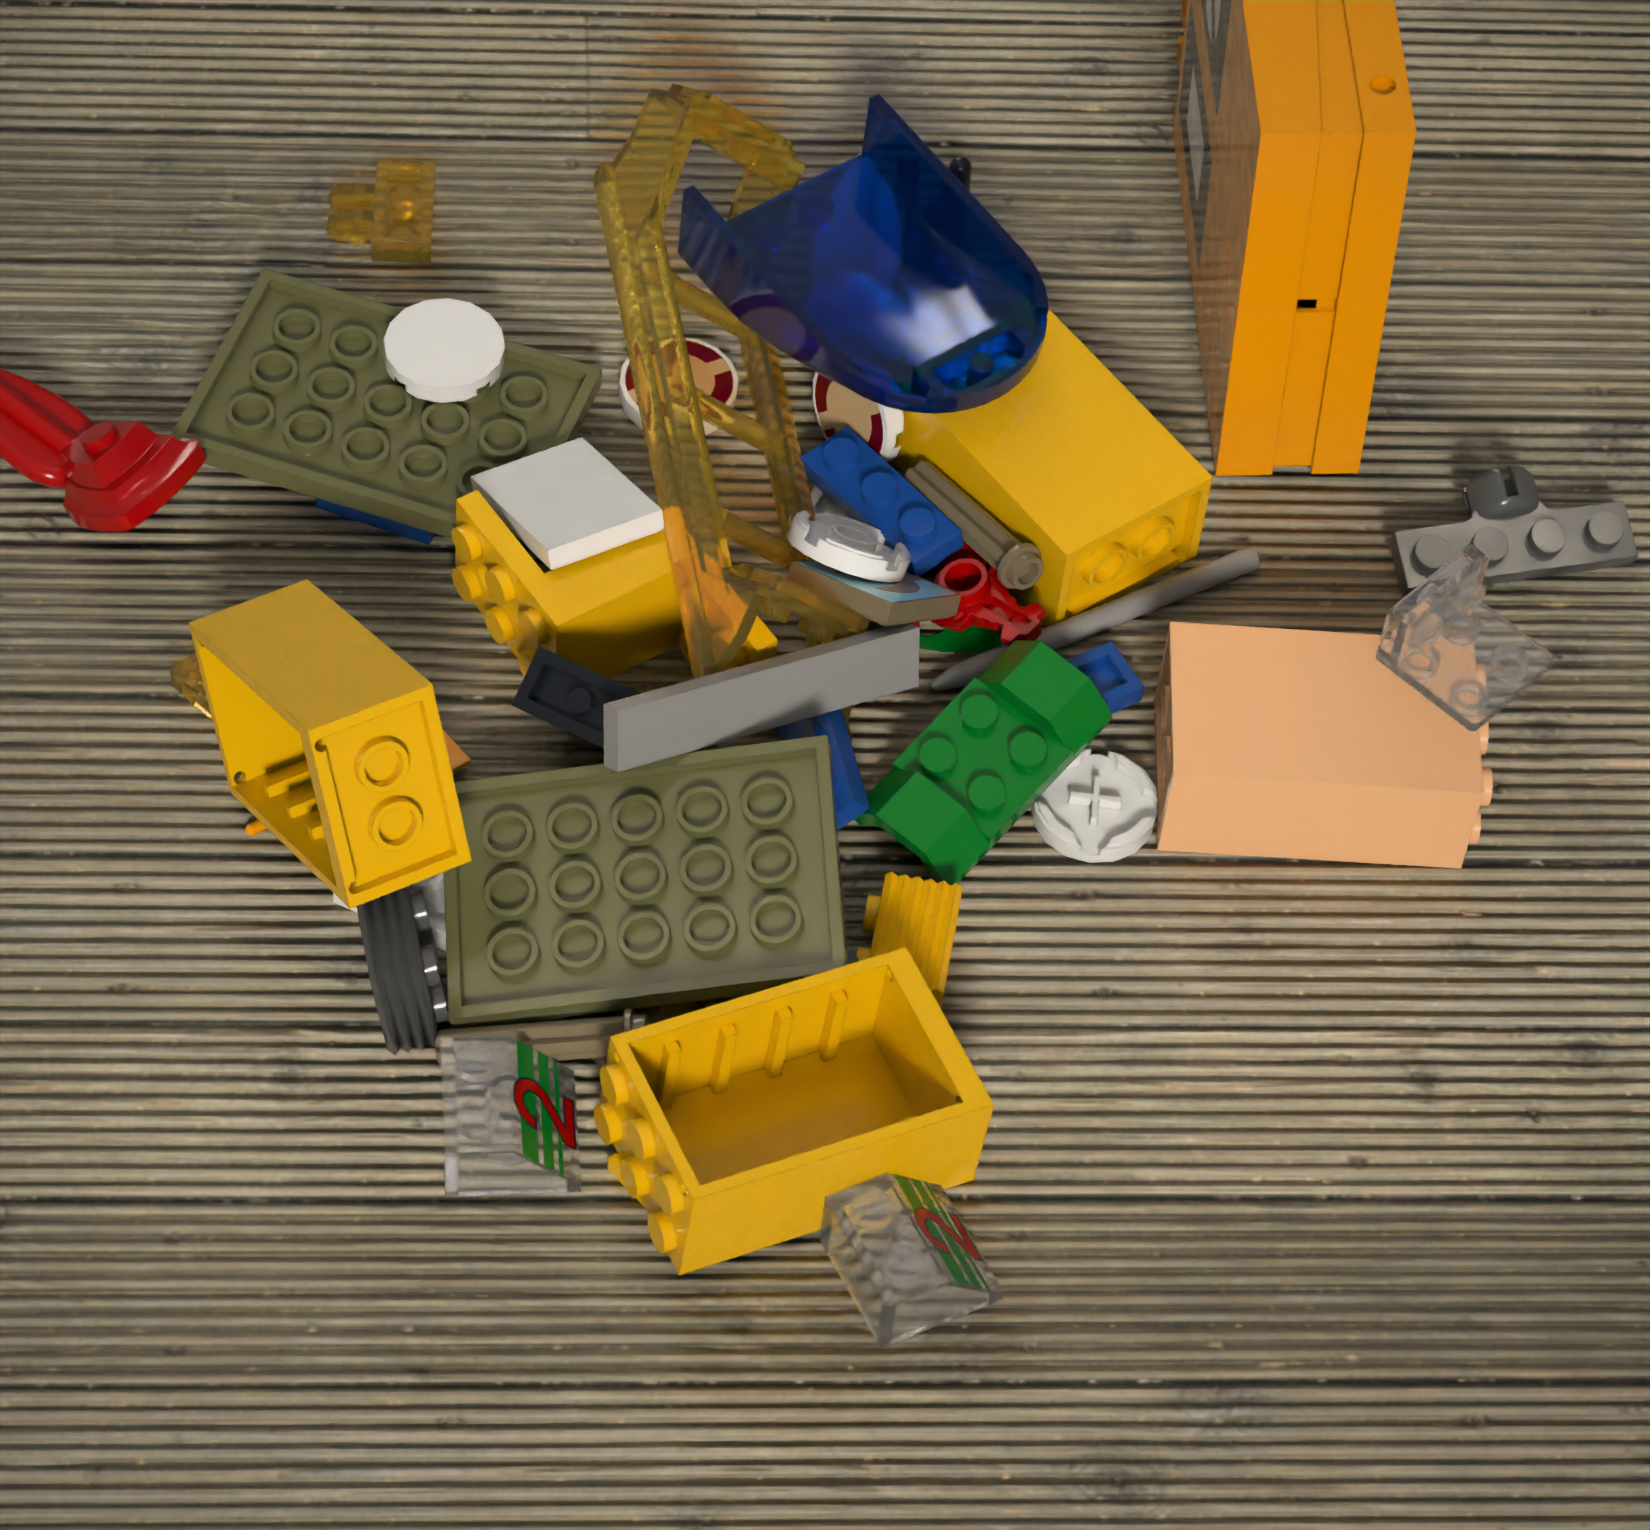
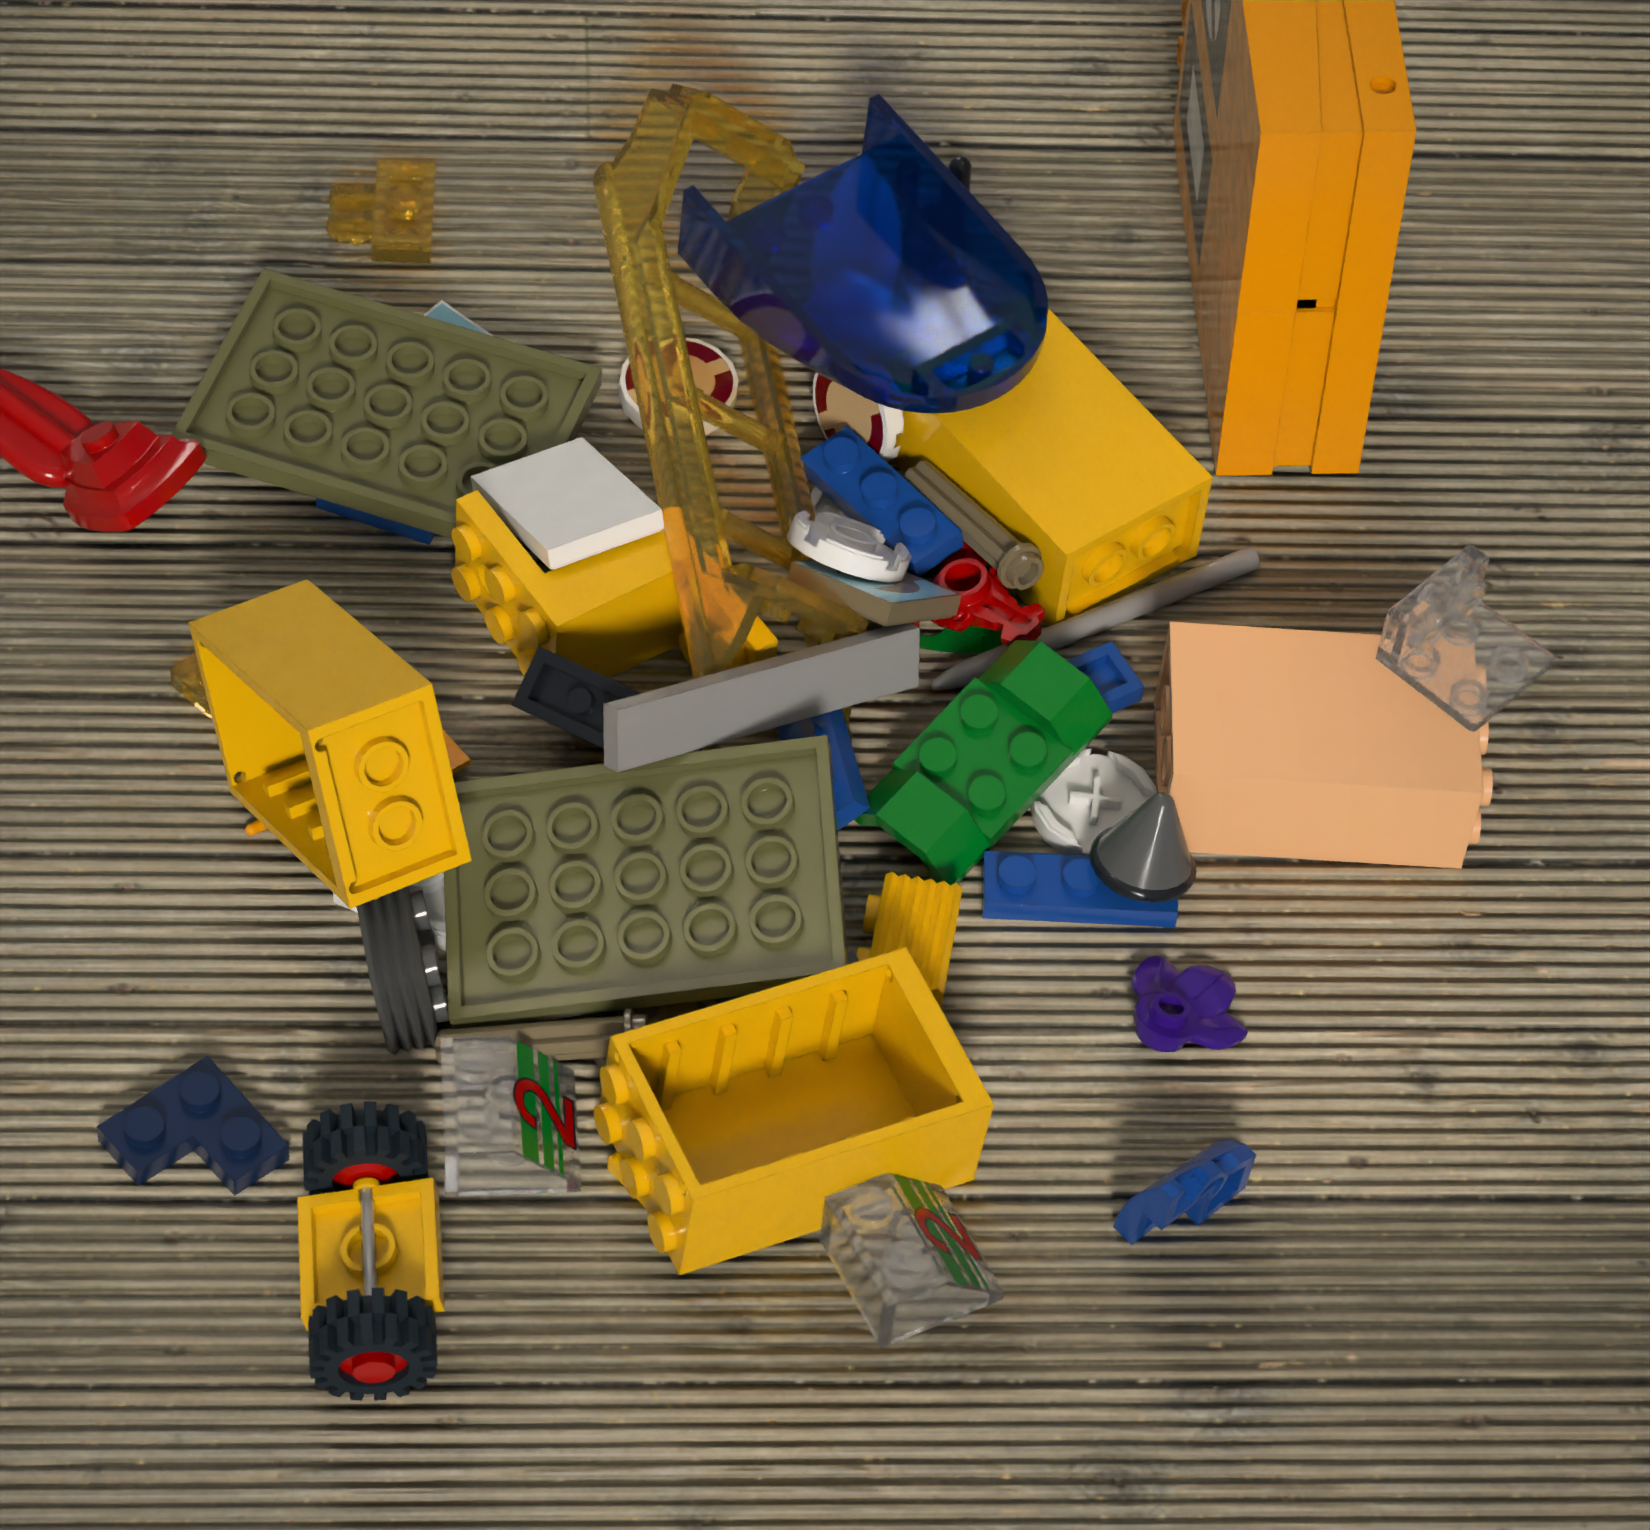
white tile [383,298,505,403] -> none
plate [1388,466,1638,597] -> none
none -> dark blue plate [97,1056,290,1196]
none -> plate [297,1102,445,1401]
none -> blue plate [982,851,1178,927]
none -> dark grey hat [1089,792,1197,903]
none -> blue slope [1113,1140,1256,1245]
none -> dark purple plate [1131,956,1248,1052]

